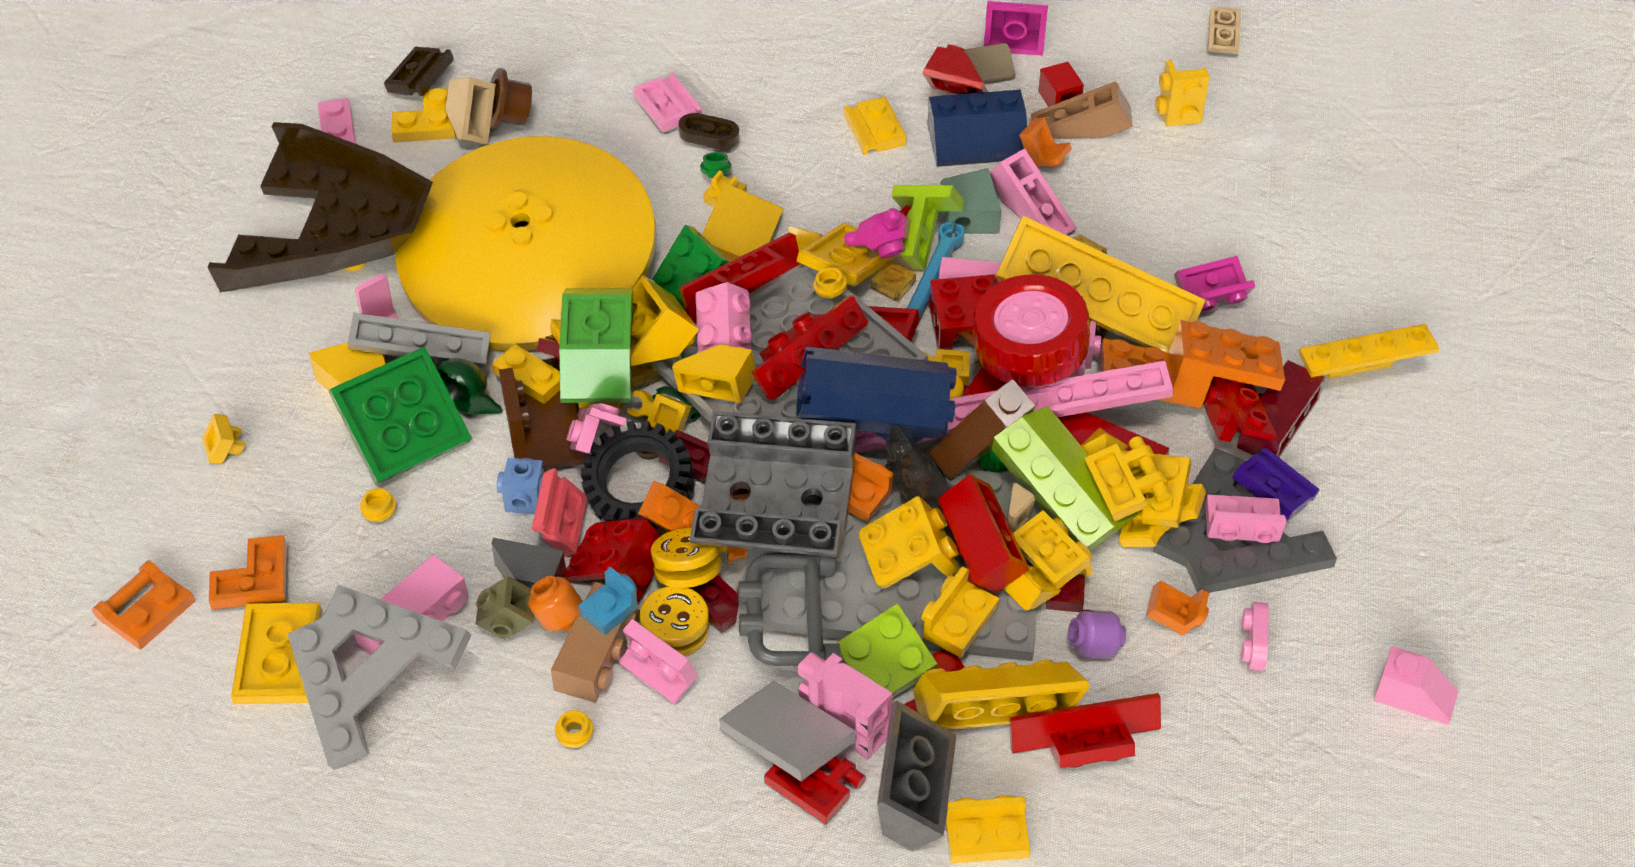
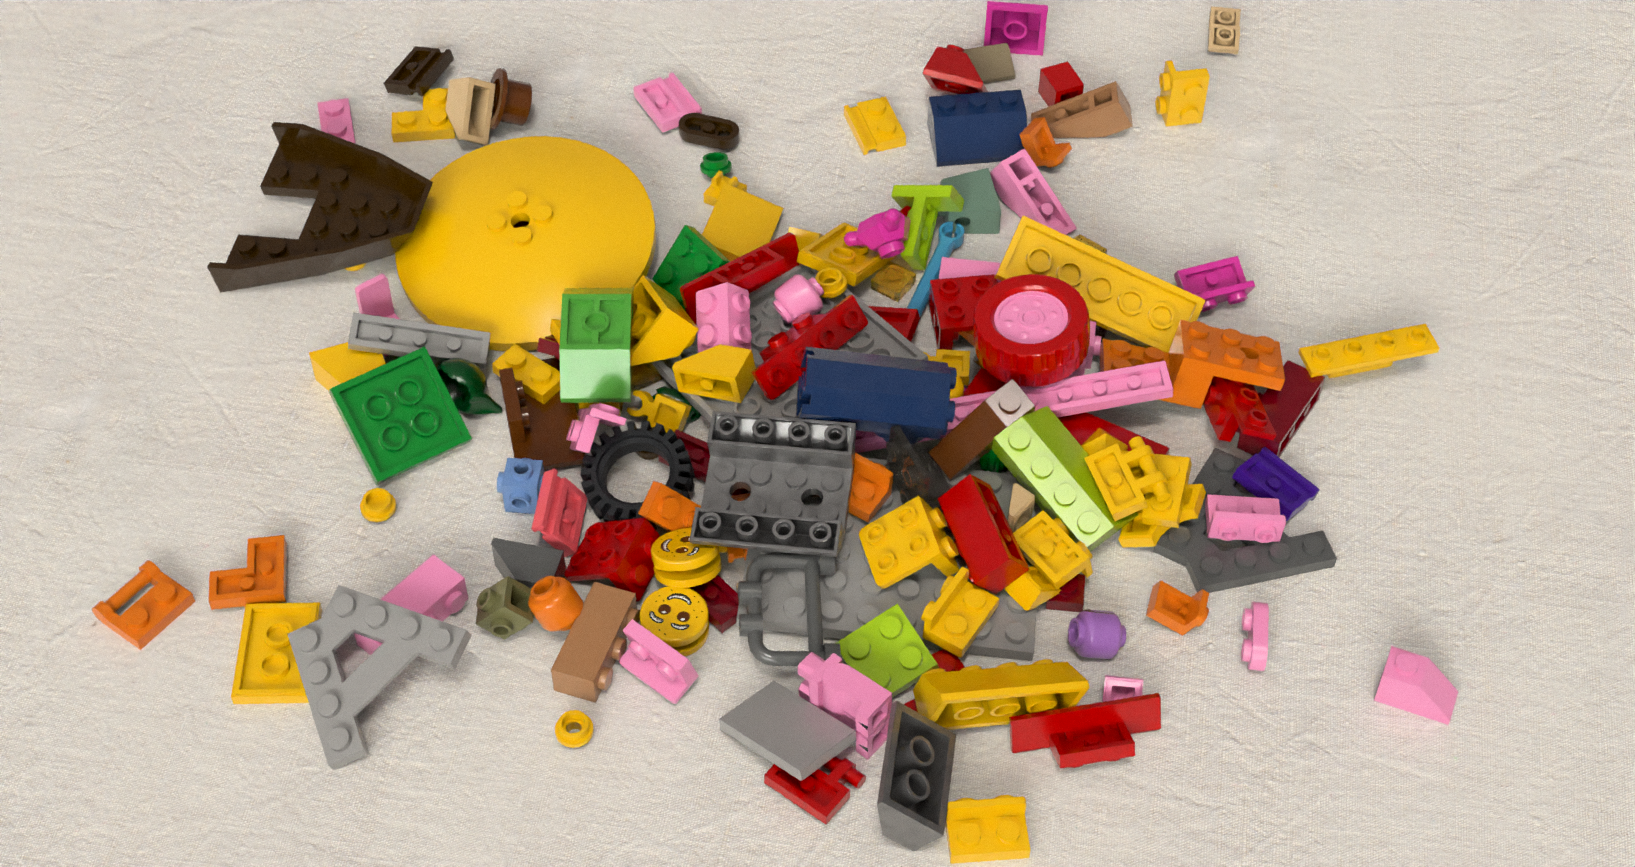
yellow tile [202,414,246,464] -> none
dark azure bracket [578,567,638,635] -> none
none -> bright pink head [772,274,824,324]
none -> bright pink slope [1102,675,1143,702]

